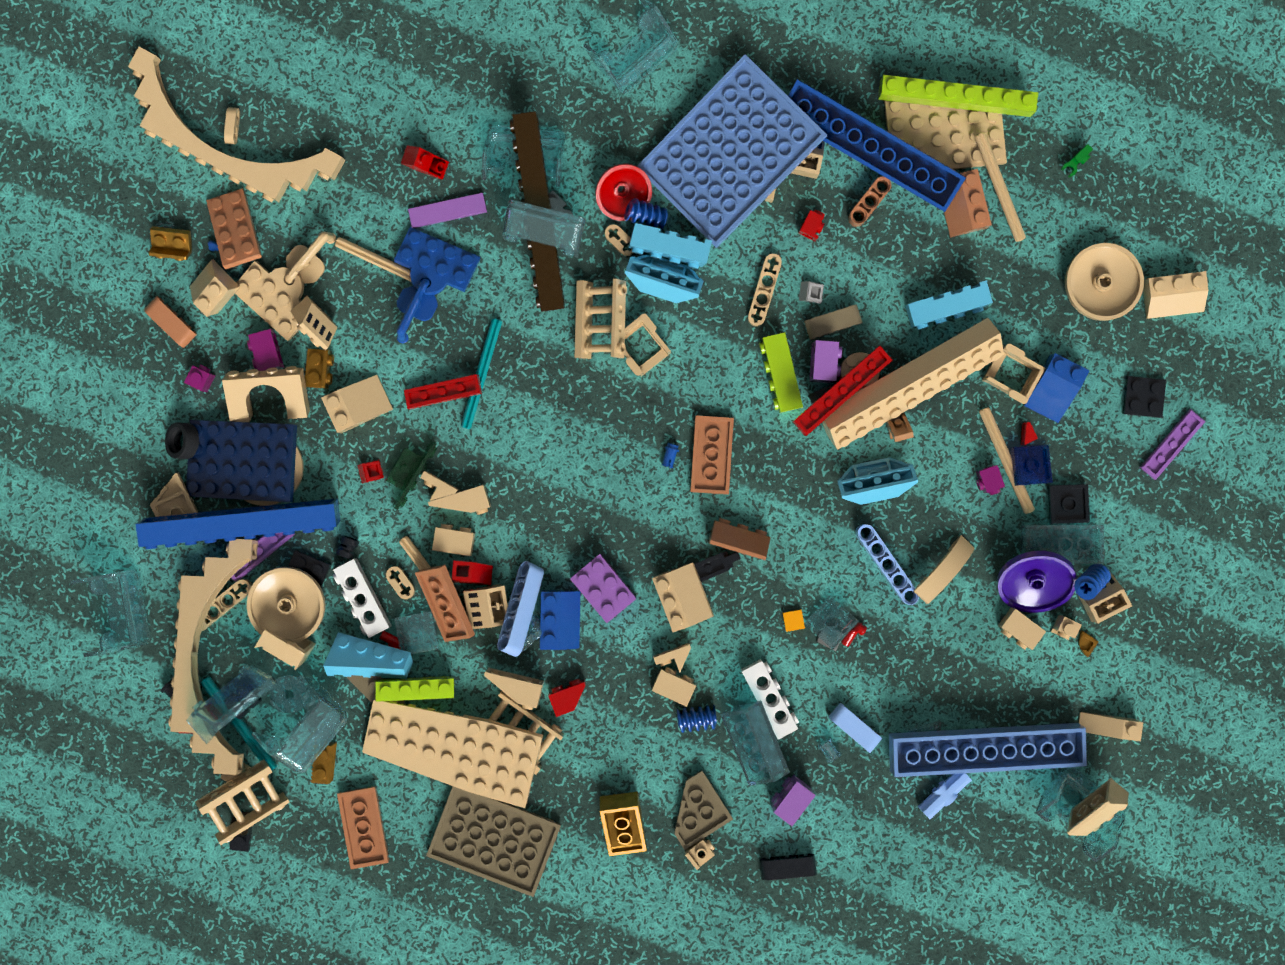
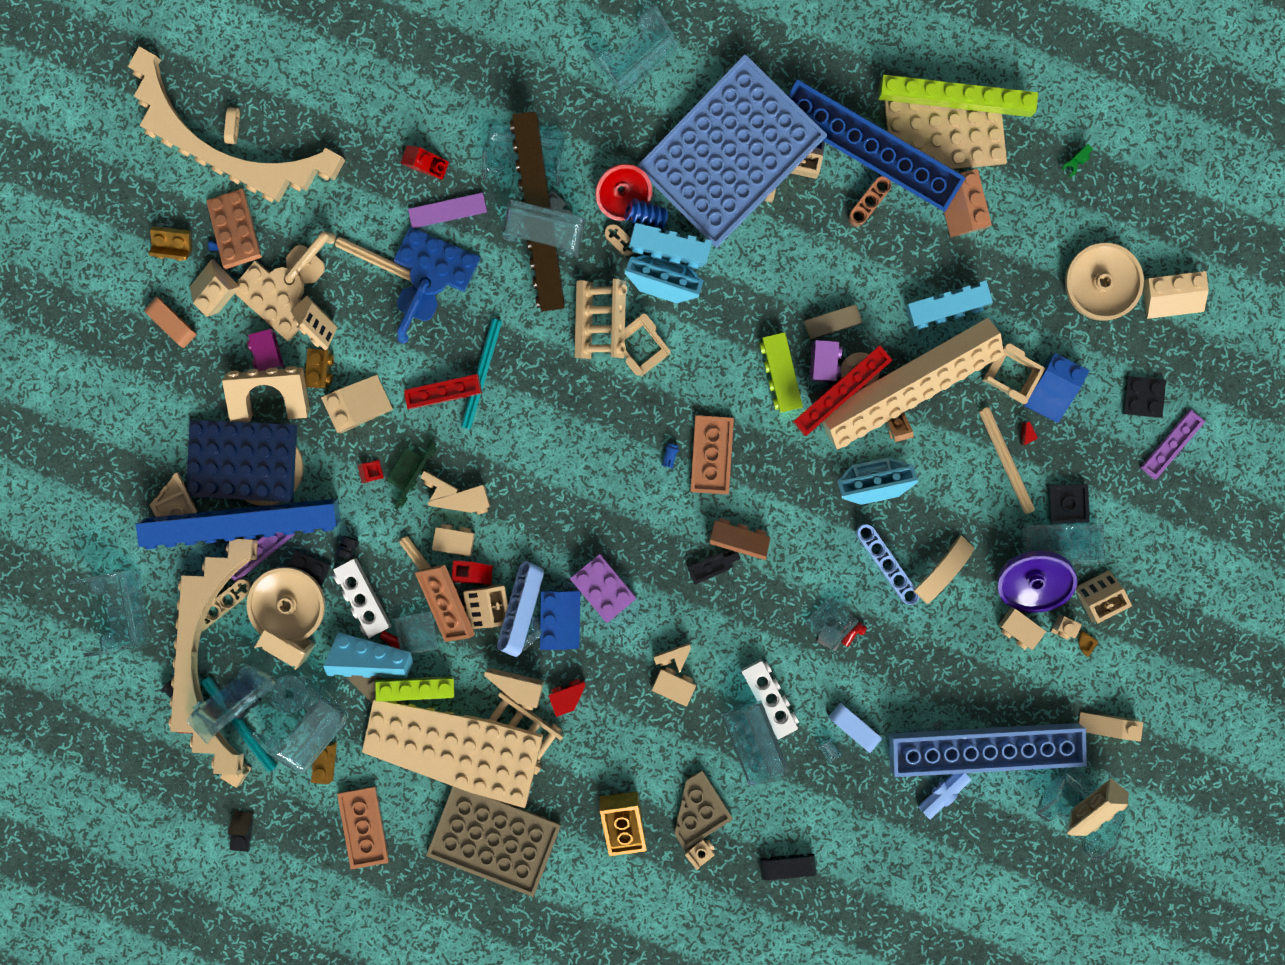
black tyre [165,422,199,459] -> none
magenta brick [184,364,216,392] -> none
tan fence [195,760,289,845] -> none
tan beam [386,566,415,599] -> none
tan slope [652,562,714,632] -> none
blue piece [677,705,717,733] -> none
tan beam [748,253,782,326] -> none
medium lavender brick [771,775,816,827] -> none
light orange tile [782,609,805,632] -> none
red brick [799,210,825,242] -> none
light grey slope [799,281,824,304] -> none
tan axle [975,132,1026,242] -> none
magenta brick [976,465,1005,495] -> none
clear blue tile [1011,445,1053,486] -> none
blue piece [1074,564,1111,600] -> none

